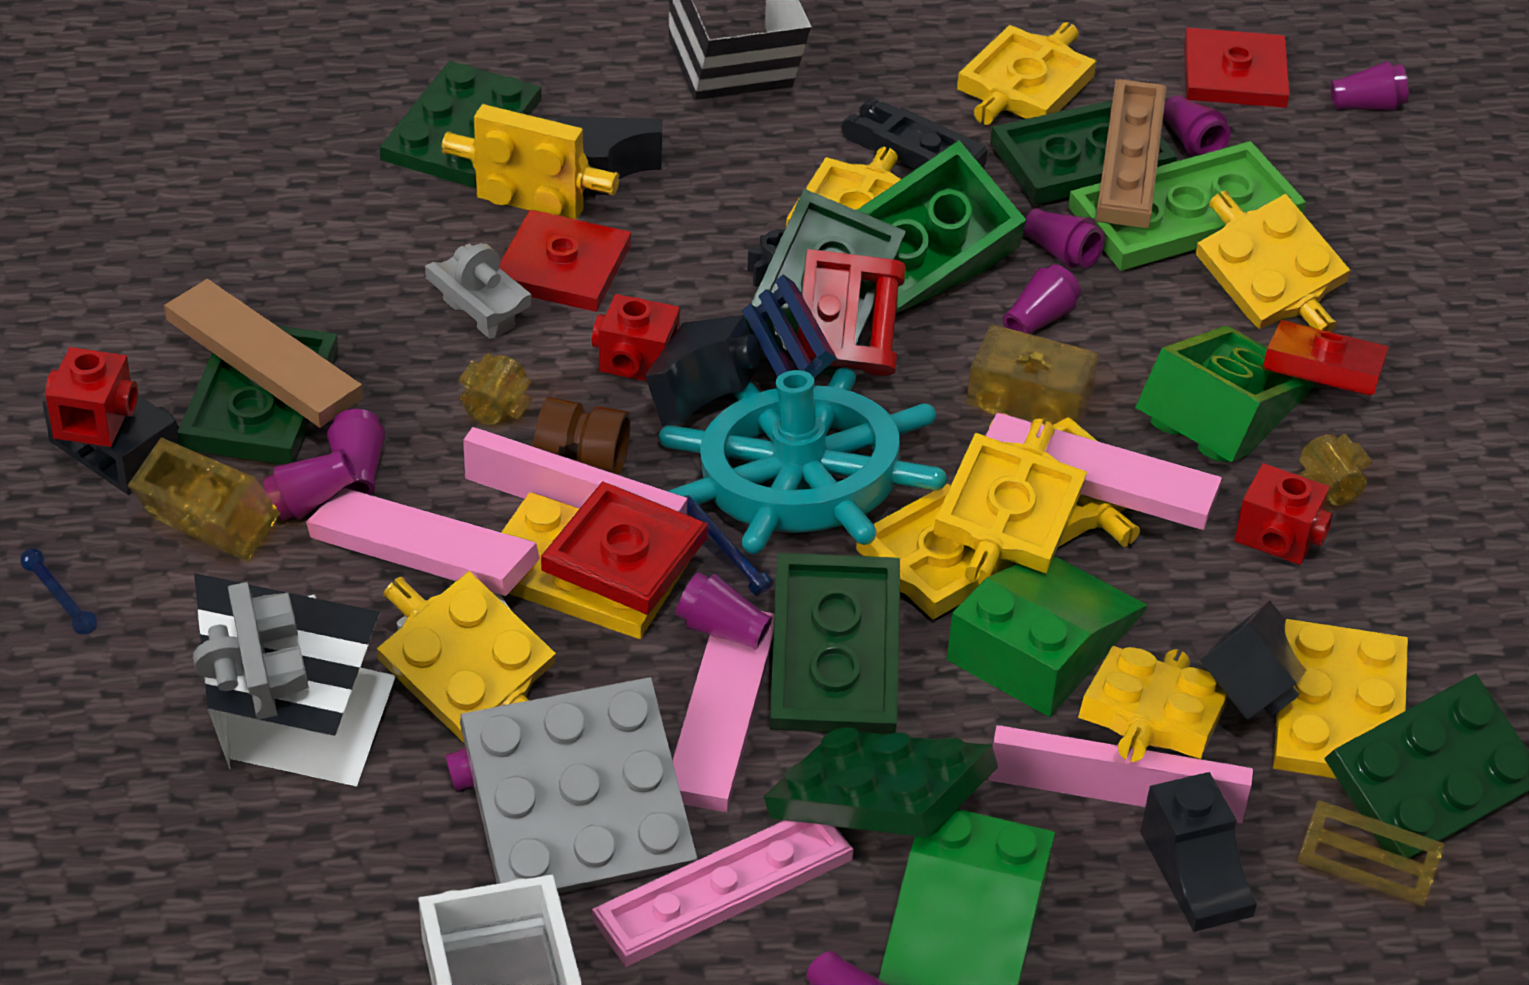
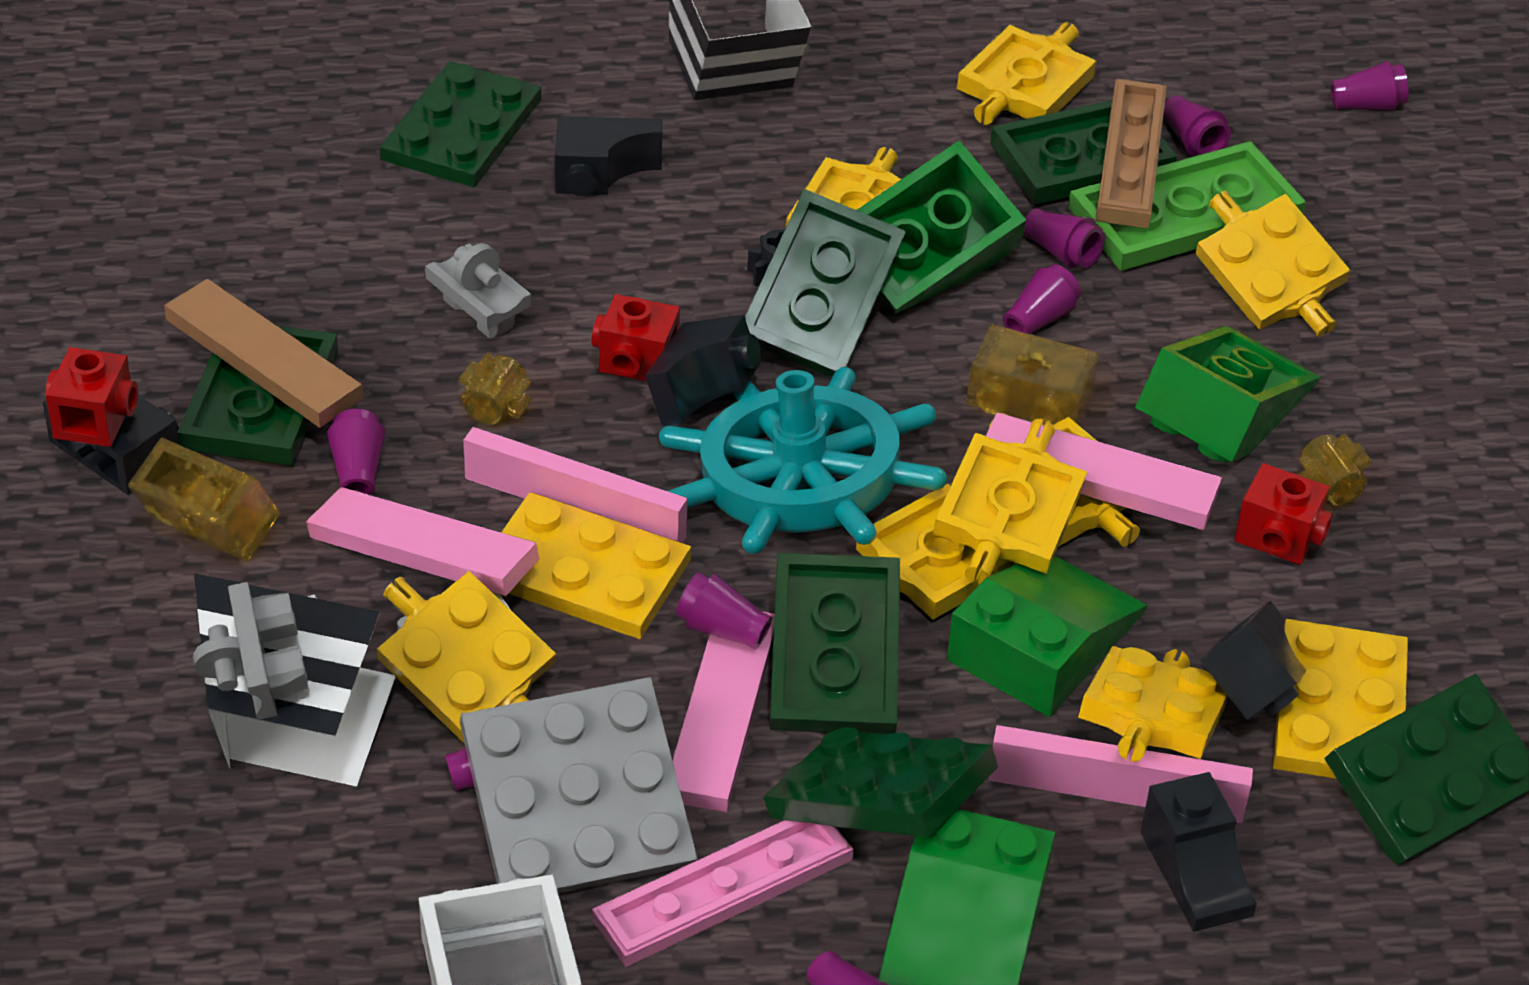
clear blue hinge [20,548,97,634] -> none
magenta cone [263,449,357,521] -> none
yellow plate [442,104,619,220] -> none
red plate [499,209,631,312] -> none
reddish brown wheel [533,397,631,475] -> none
red plate [541,481,708,615] -> none
clear blue piece [685,495,774,596] -> none
dark blue tile [742,274,837,378] -> none
plate [797,249,906,376] -> none
black hinge [840,98,988,169] -> none
red plate [1184,28,1289,108] -> none
red plate [1263,320,1389,396] -> none
clear yellow tile [1297,800,1445,906] -> none

